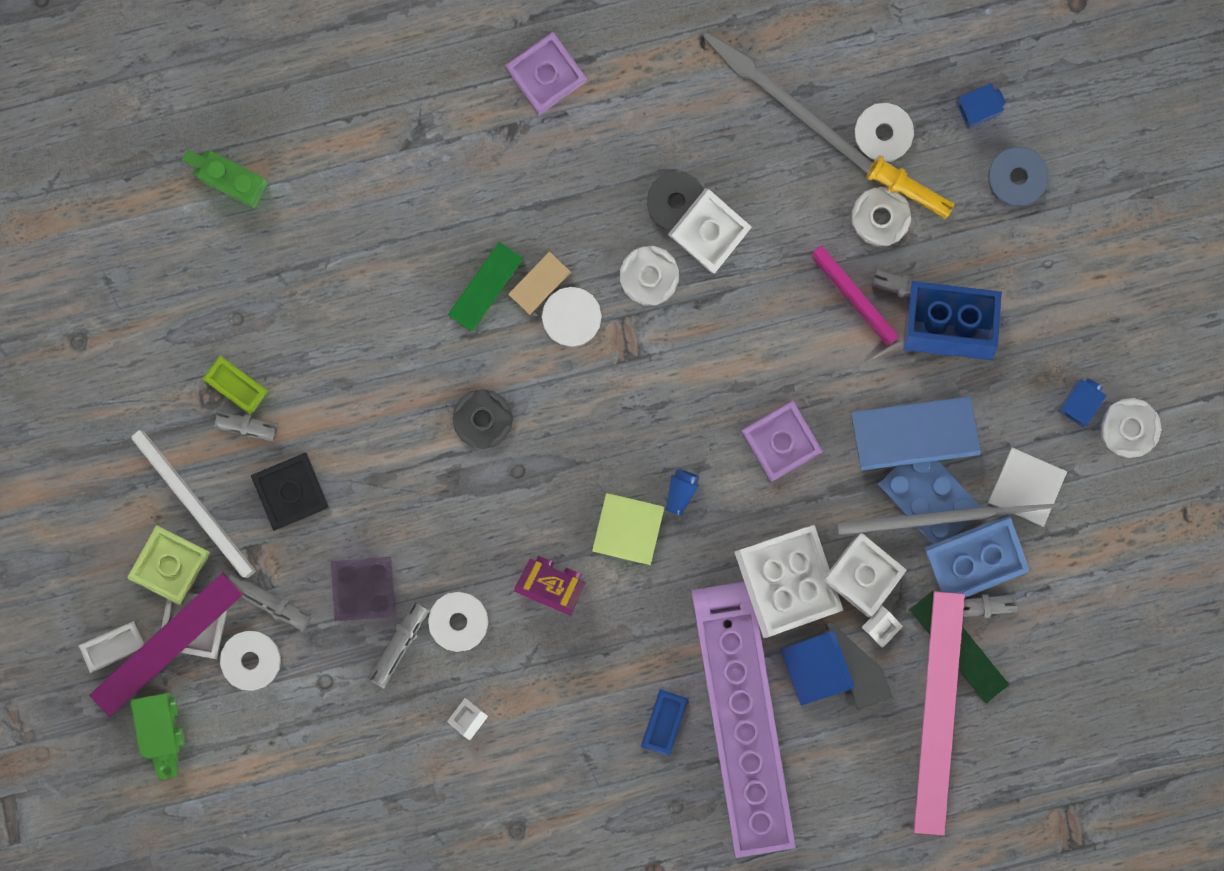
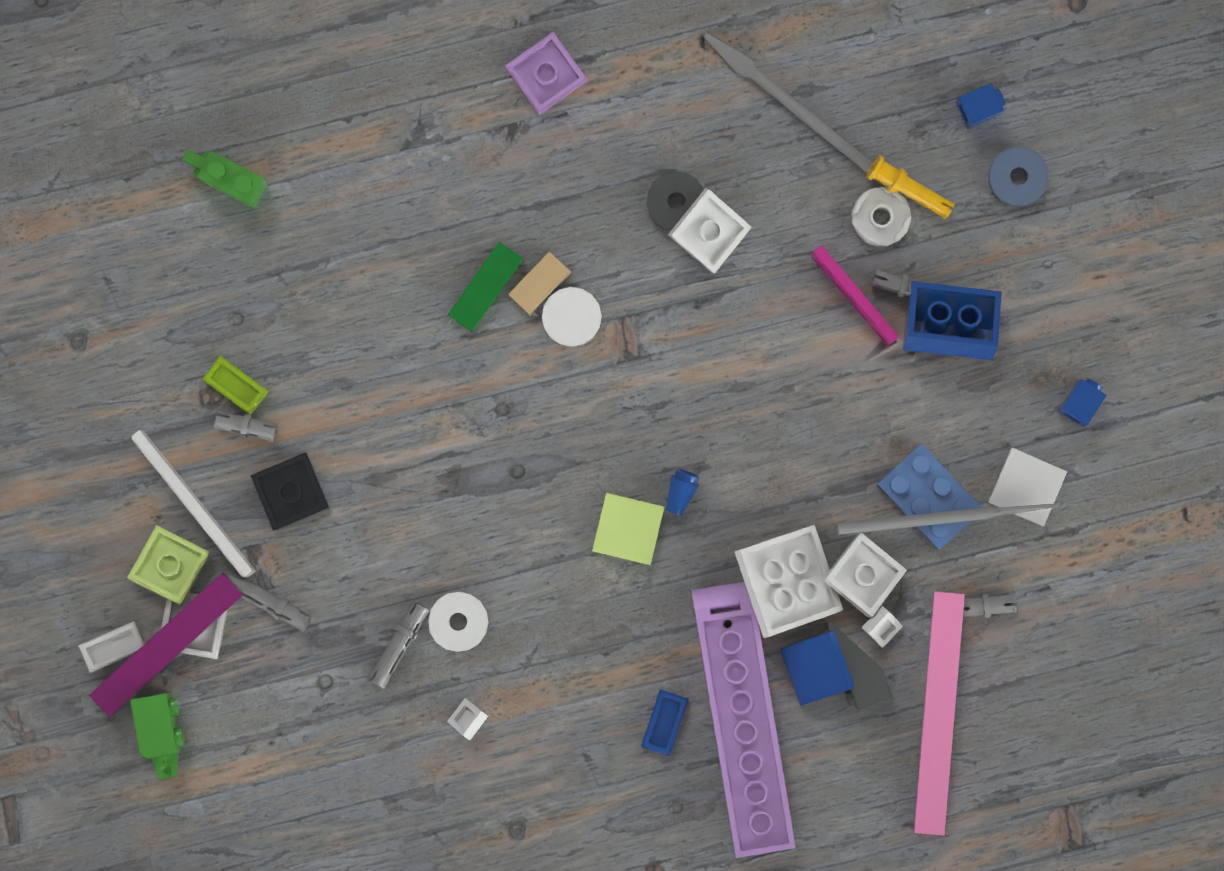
white tile [220,631,281,691] -> none
clear purple plate [331,557,396,621] -> none
dark grey tile [453,389,513,449] -> none
magenta slope [514,556,586,616] -> none
white tile [620,246,679,305] -> none
lavender tile [741,401,823,482] -> none
medium blue tile [851,397,981,471] -> none
white tile [854,103,914,162] -> none
dark green tile [909,590,1009,703] -> none
medium blue plate [924,515,1030,597] -> none
white tile [1100,398,1162,458] -> none

